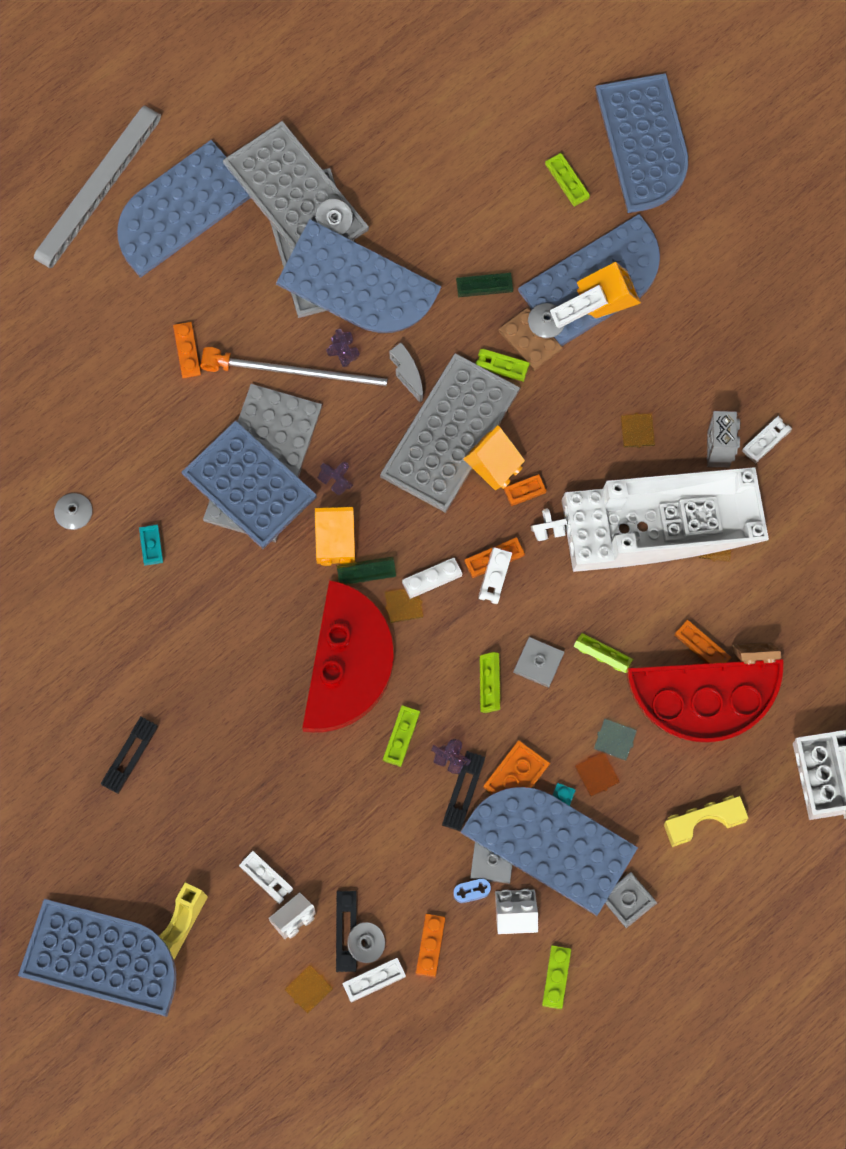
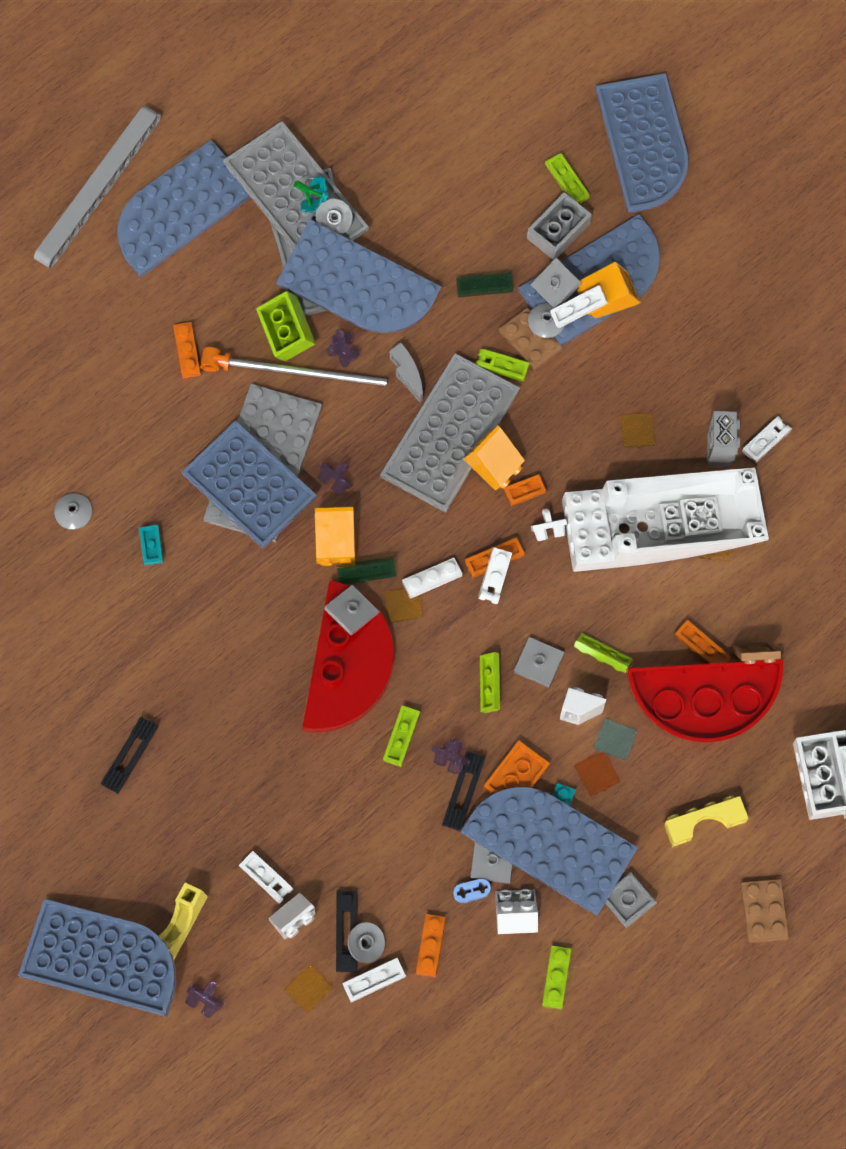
none -> clear purple hips [185,981,225,1018]
none -> lime brick [256,291,316,361]
none -> teal plant [294,176,329,213]
none -> light grey plate [324,585,379,636]
none -> light grey brick [527,192,592,260]
none -> light grey plate [531,258,582,308]
none -> white slope [560,687,606,725]
none -> medium nougat plate [741,879,789,943]

